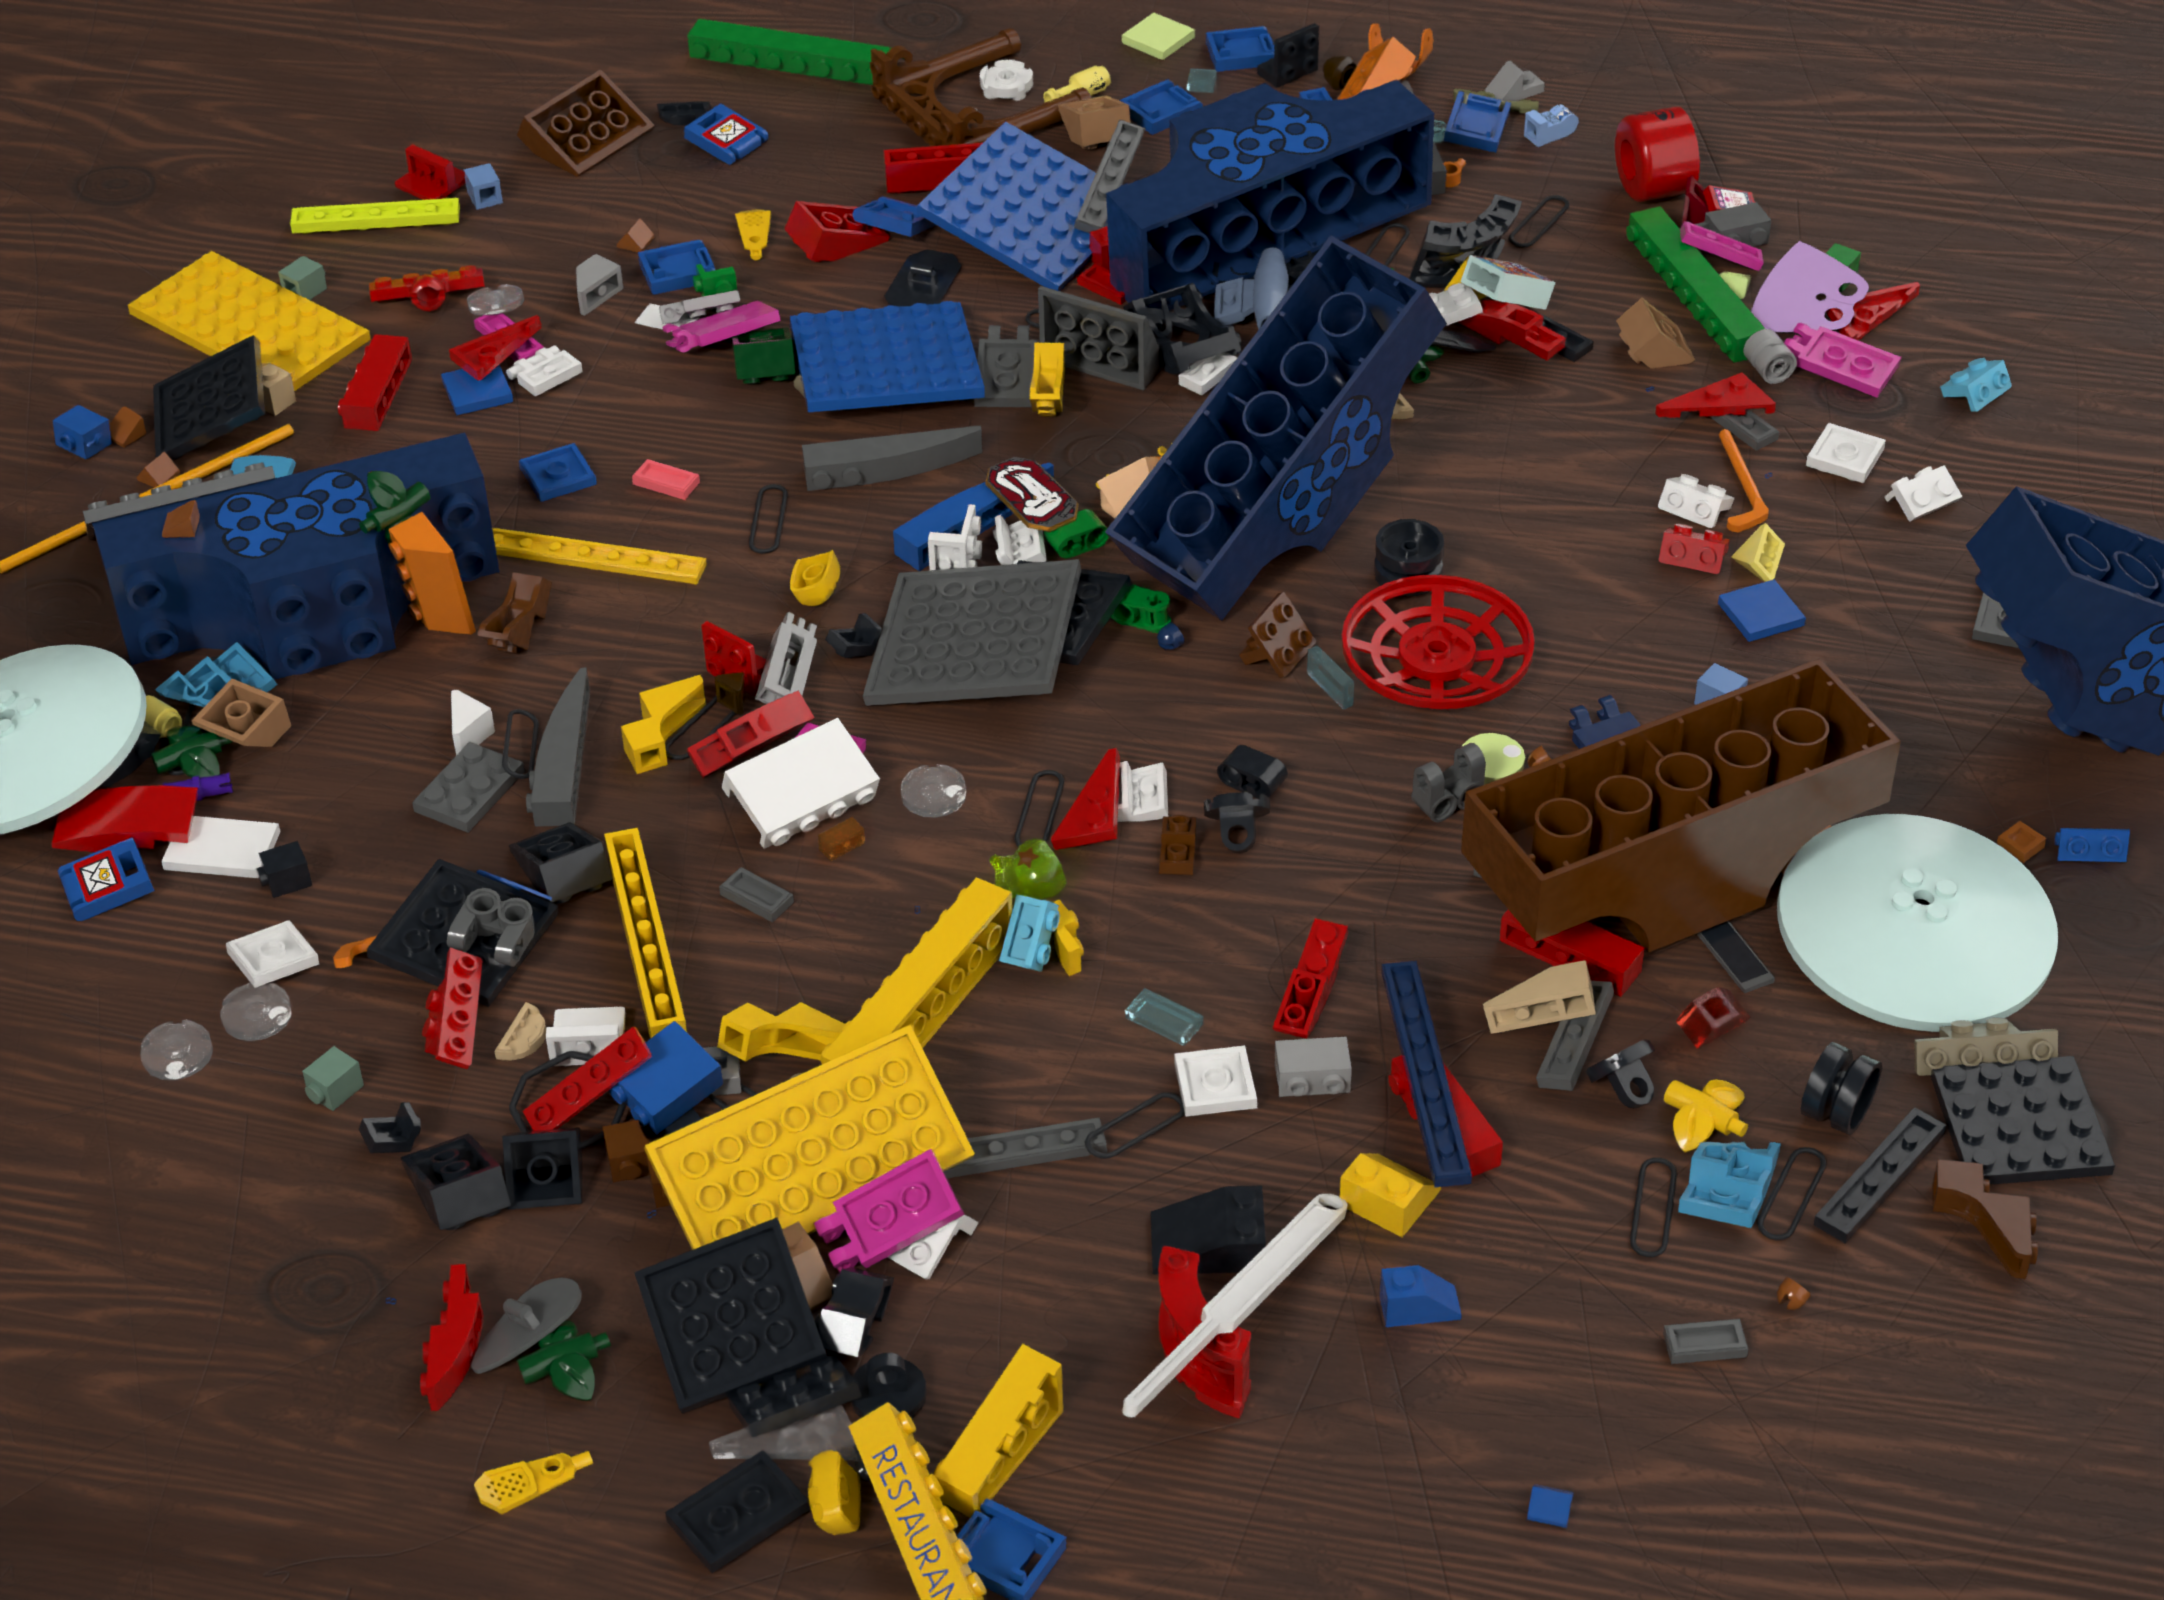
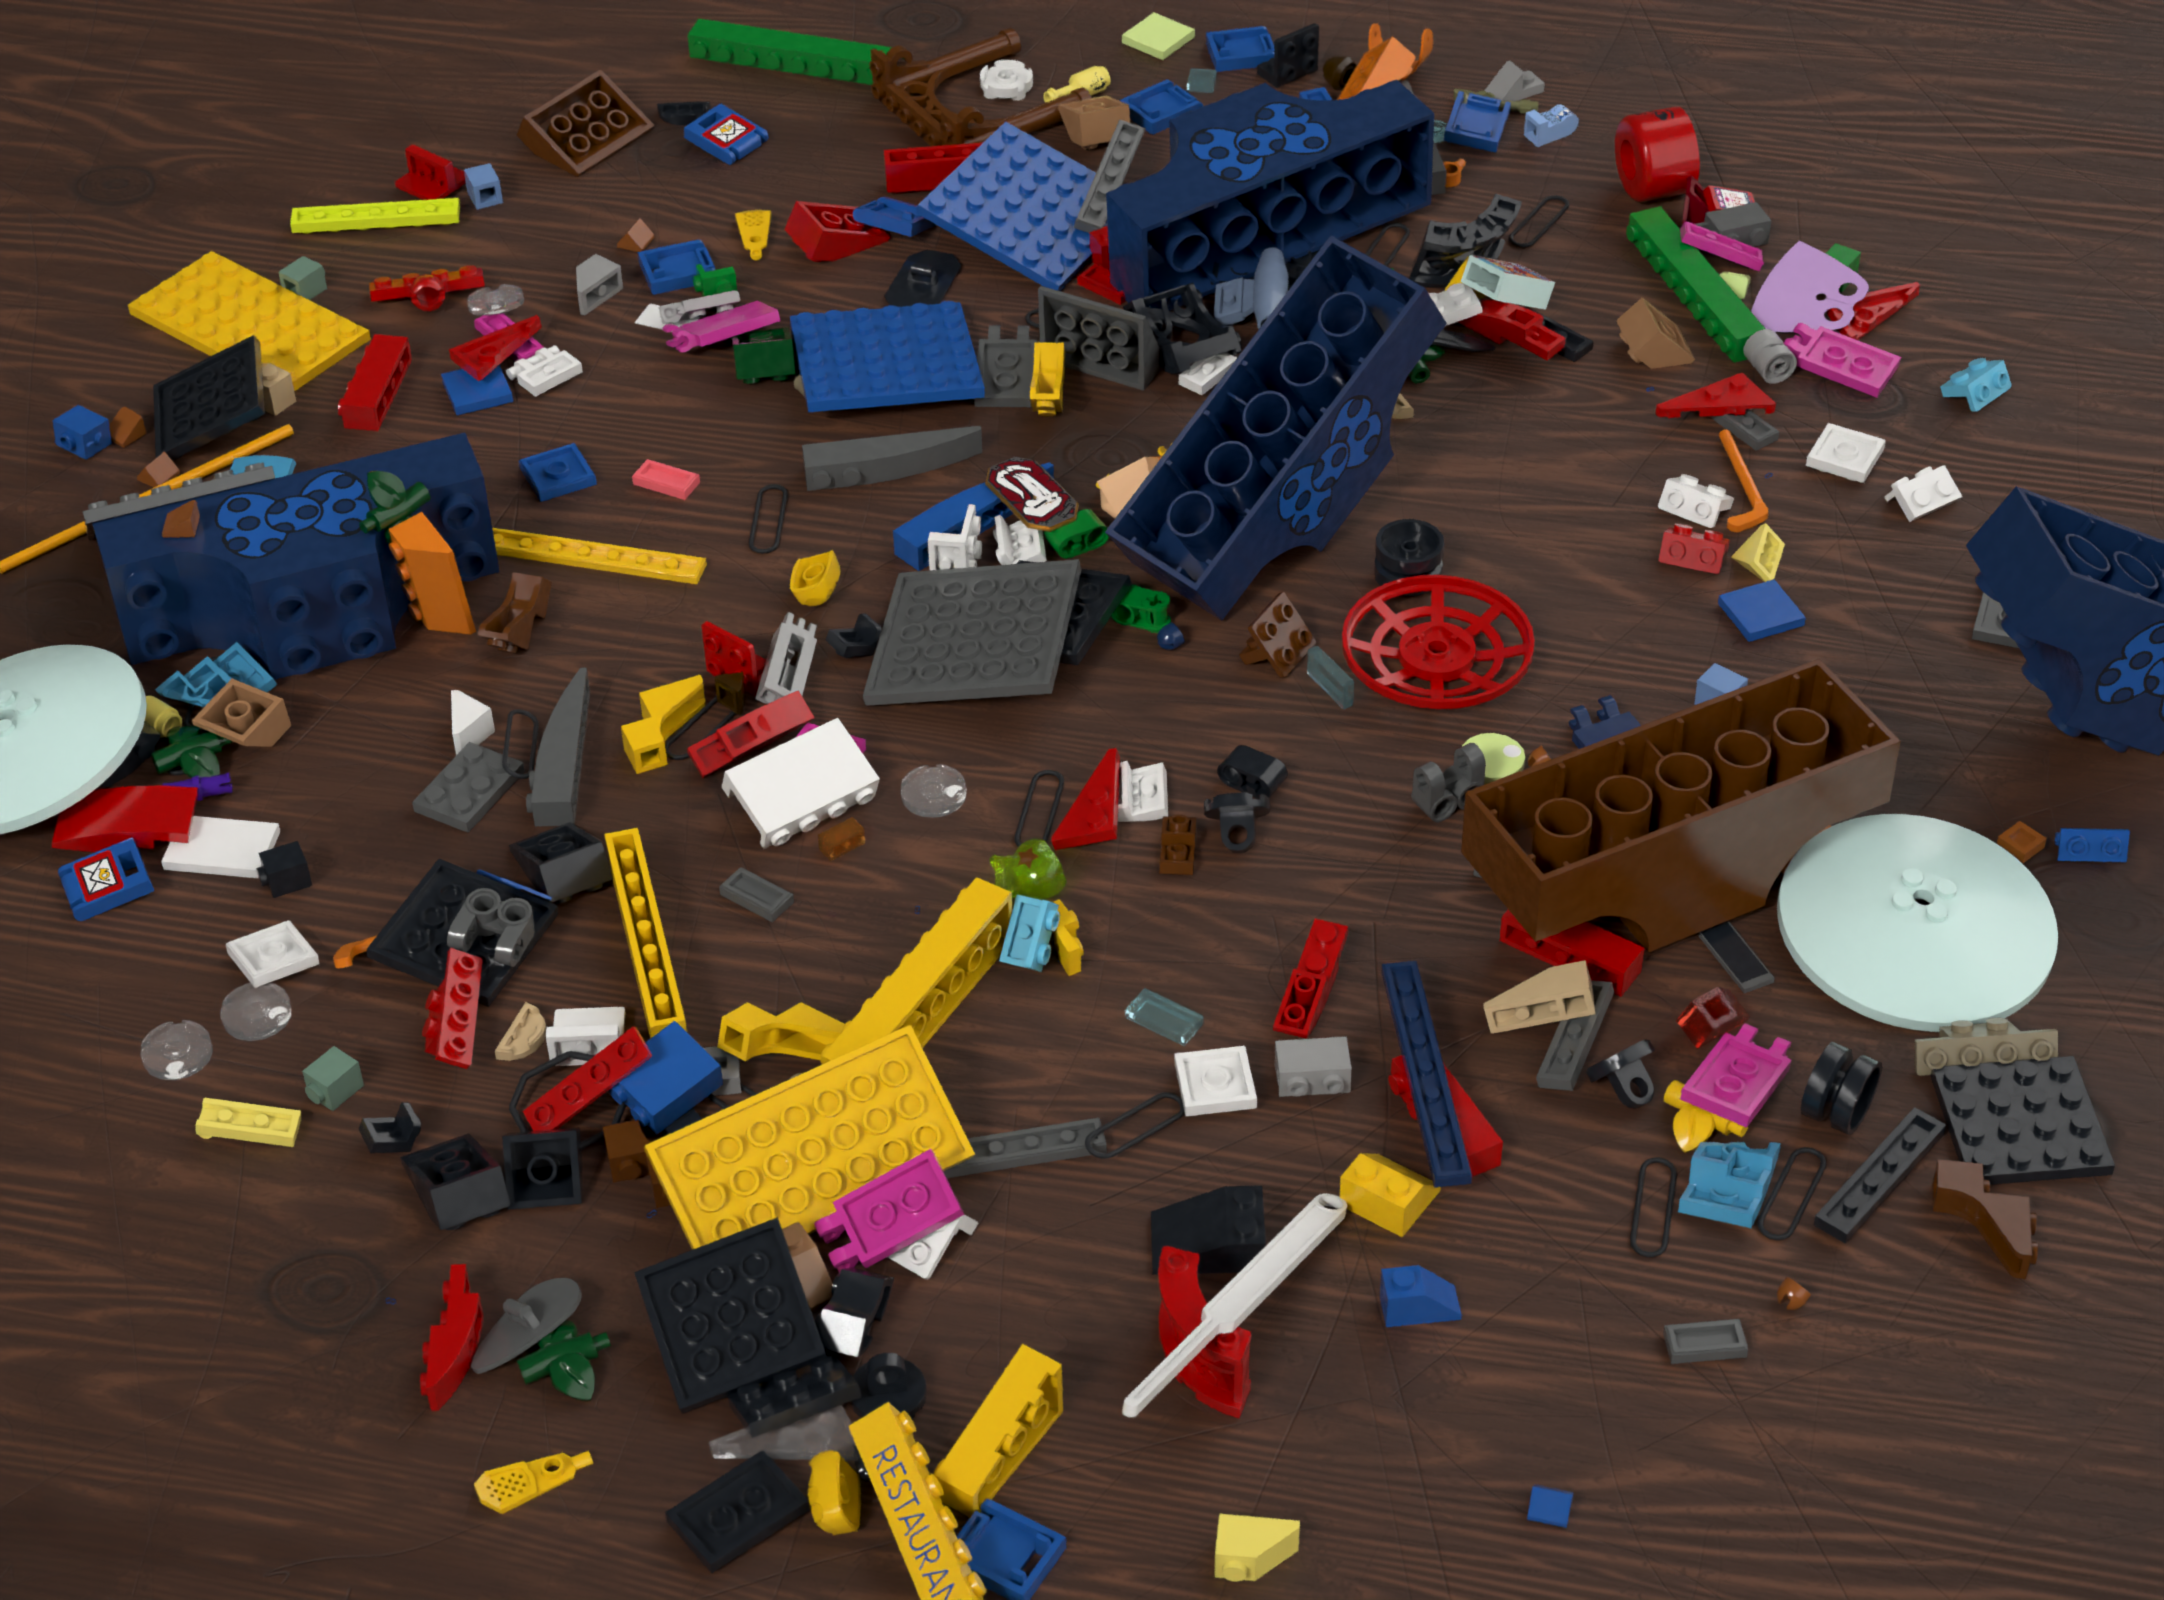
none -> light yellow hinge [196,1098,301,1147]
none -> light yellow slope [1215,1514,1300,1582]
none -> dark pink tile [1680,1023,1792,1128]

